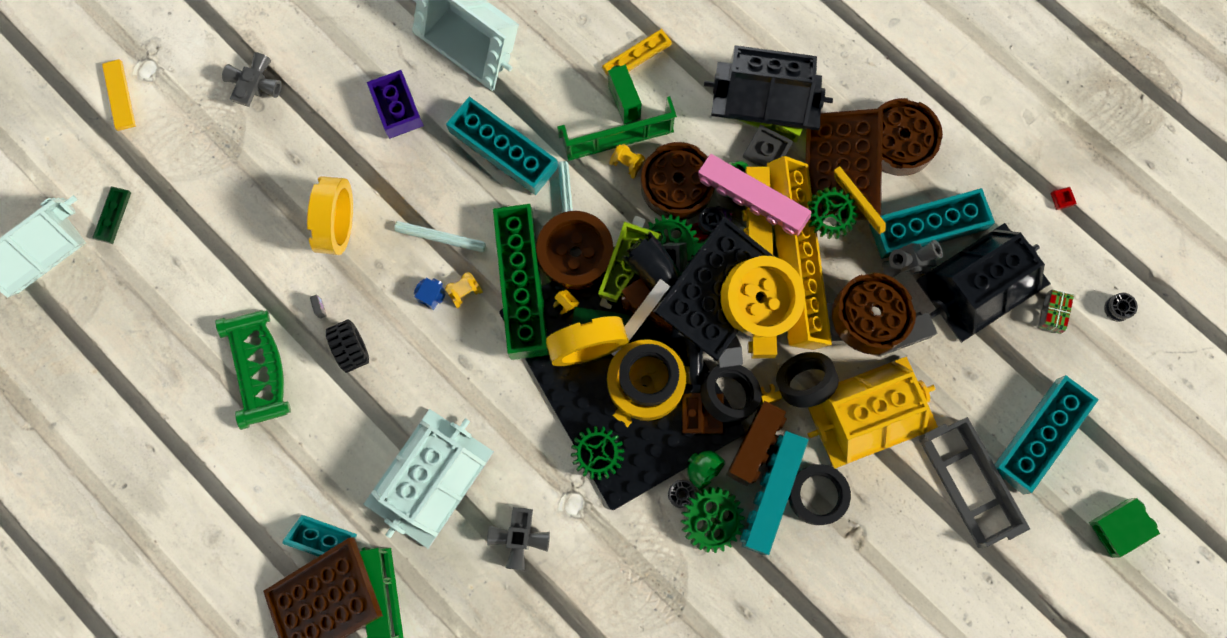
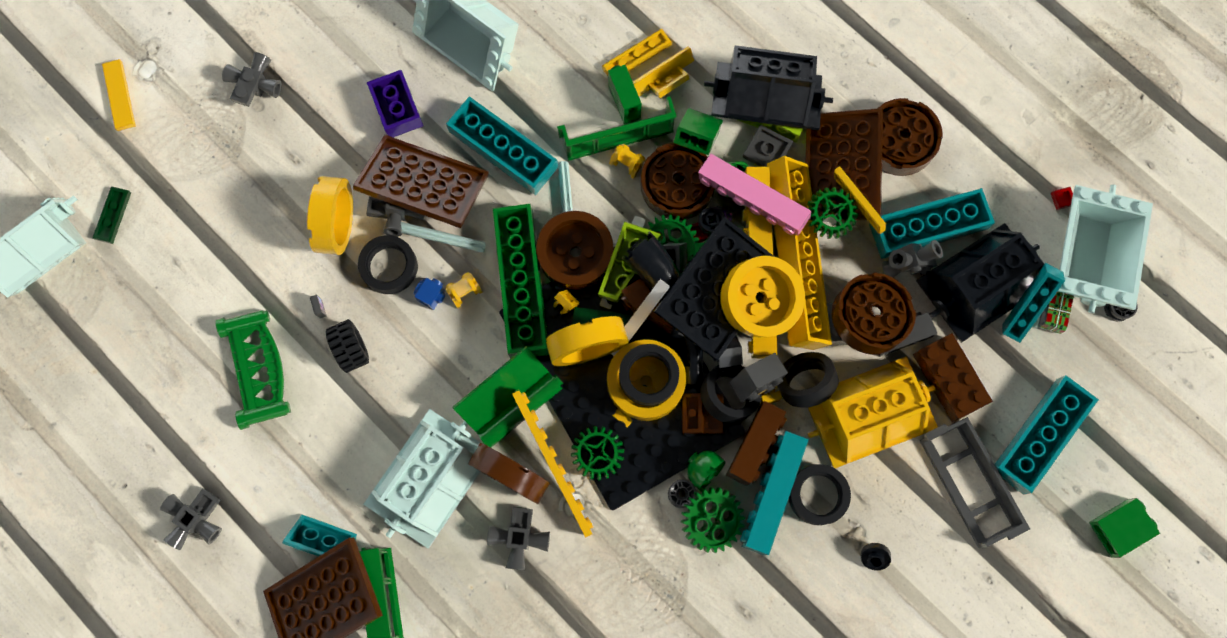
none -> dark grey brick [160,489,222,550]
none -> reddish brown plate [353,135,489,228]
none -> black tyre [358,235,418,294]
none -> dark grey brick [366,196,424,237]
none -> green door [452,346,563,448]
none -> reddish brown brick [468,443,550,505]
none -> yellow plate [512,390,593,538]
none -> yellow bracket [633,46,694,98]
none -> green brick [673,108,723,155]
none -> dark grey brick [729,353,788,403]
none -> black plate [861,543,891,571]
none -> reddish brown brick [913,333,993,422]
none -> teal brick [1002,263,1065,343]
none -> light aqua piece [1058,185,1153,313]

